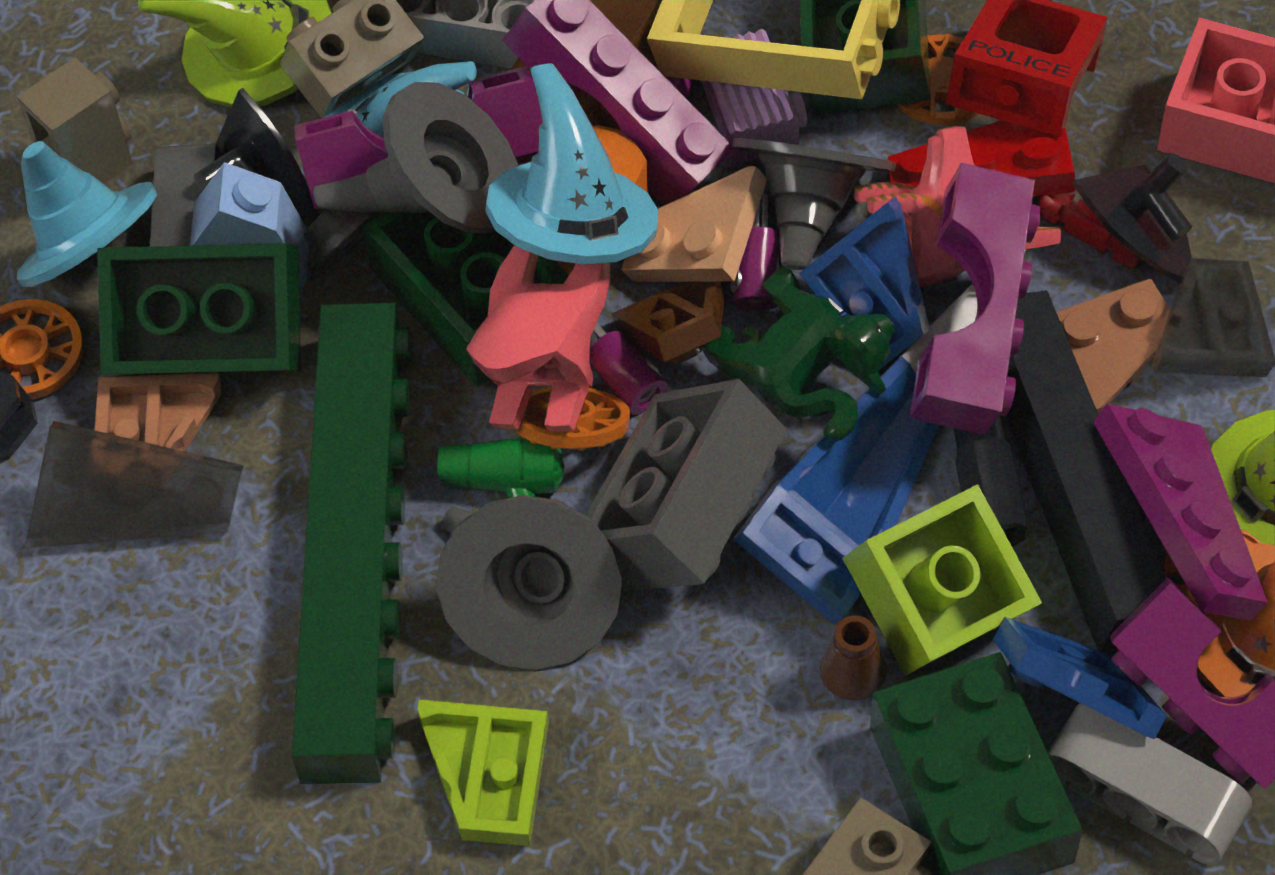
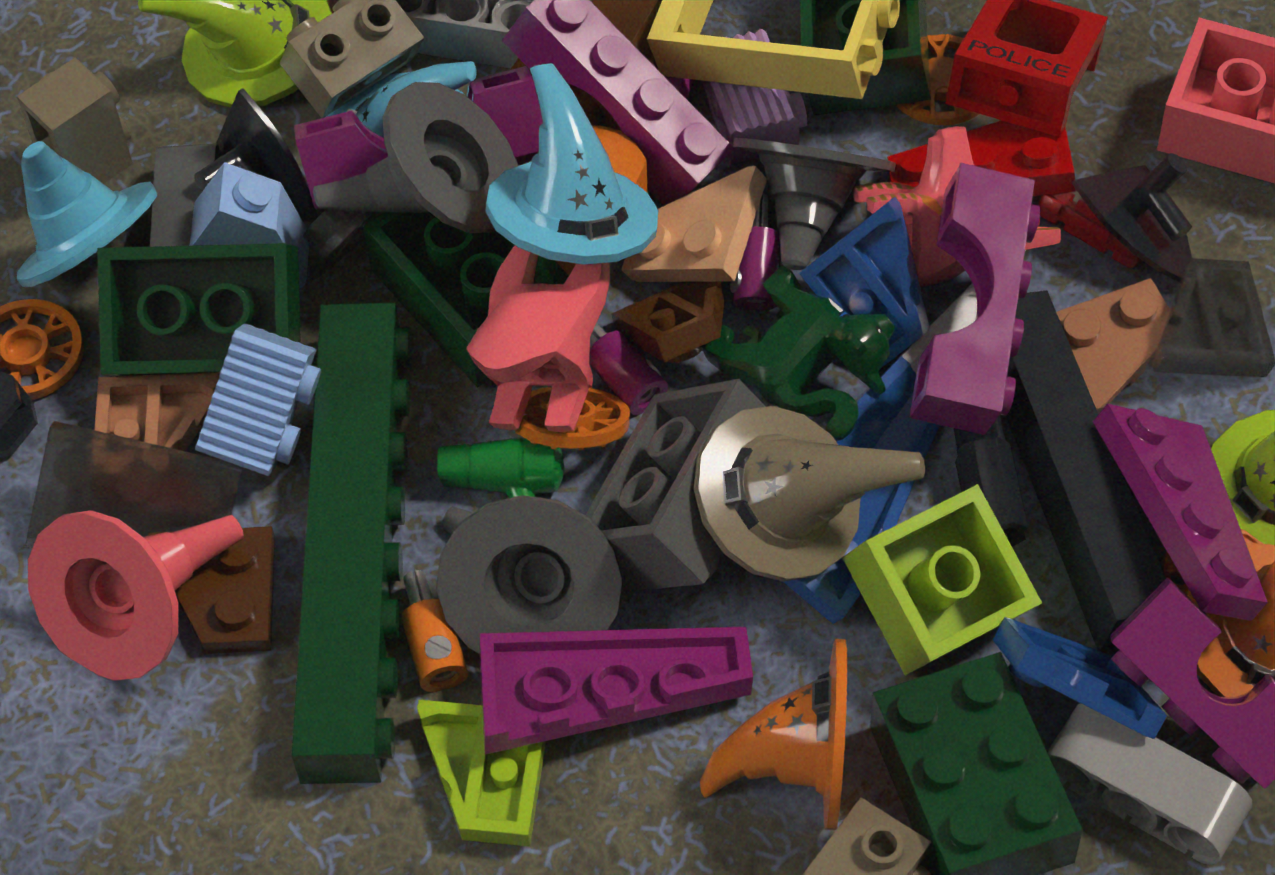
reddish brown cone [820,616,887,700] -> none
none -> coral piece [28,510,244,681]
none -> reddish brown wing [148,526,275,654]
none -> light blue brick [195,324,321,476]
none -> orange piece [401,570,469,692]
none -> magenta wing [479,627,753,755]
none -> dark tan piece [693,406,925,582]
none -> orange piece [700,639,847,830]

